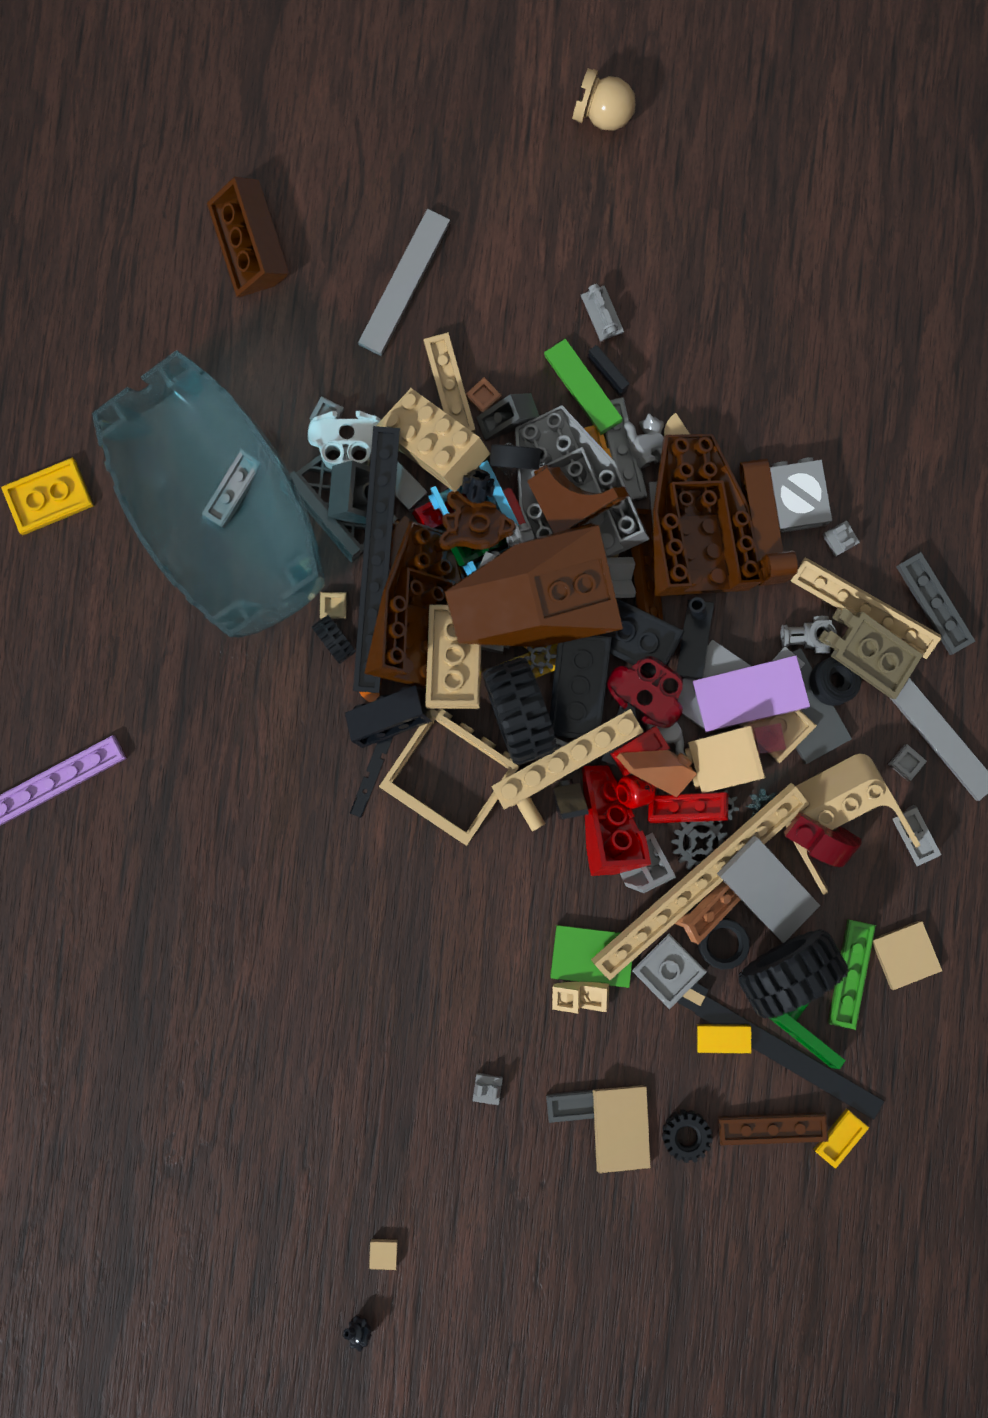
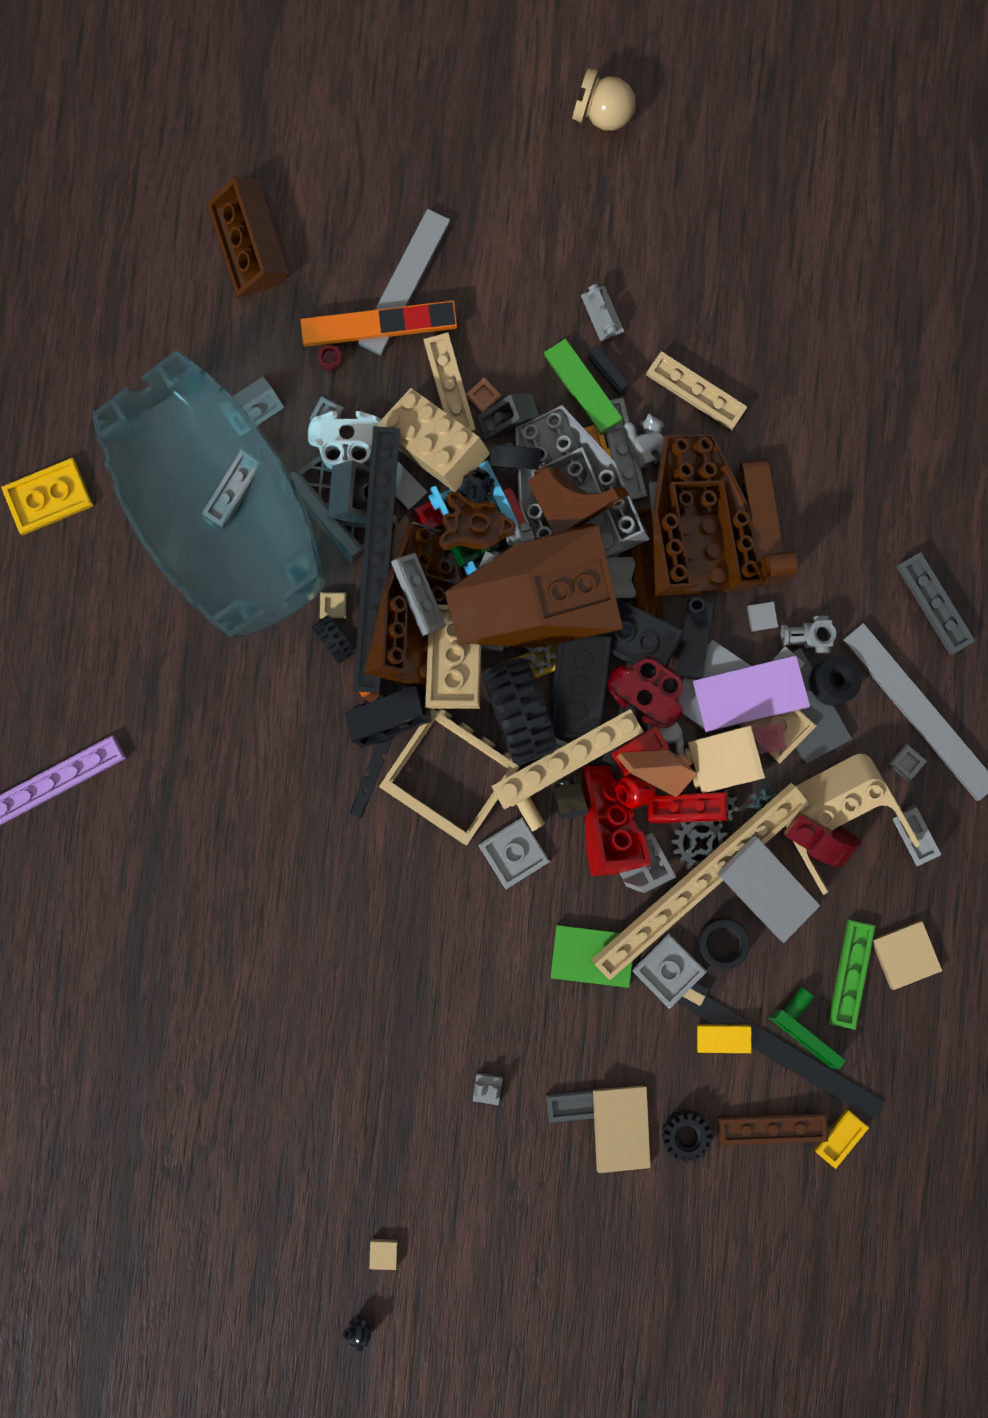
tan slope [552,982,609,1014] -> none
tan tile [664,413,690,436] -> none
nougat piece [675,881,741,944] -> none
black tyre [738,929,848,1018] -> none
light grey brick [770,457,832,533] -> none
tan plate [790,557,941,659] -> none
dark tan tile [818,608,923,699] -> none
light grey tile [822,521,860,557] -> none
none -> light grey panel [221,377,284,436]
none -> orange tile [300,301,457,347]
none -> dark red tile [317,344,343,372]
none -> light grey tile [391,553,446,636]
none -> light grey tile [478,817,550,889]
none -> tan plate [646,351,747,430]
none -> light grey tile [747,602,778,632]

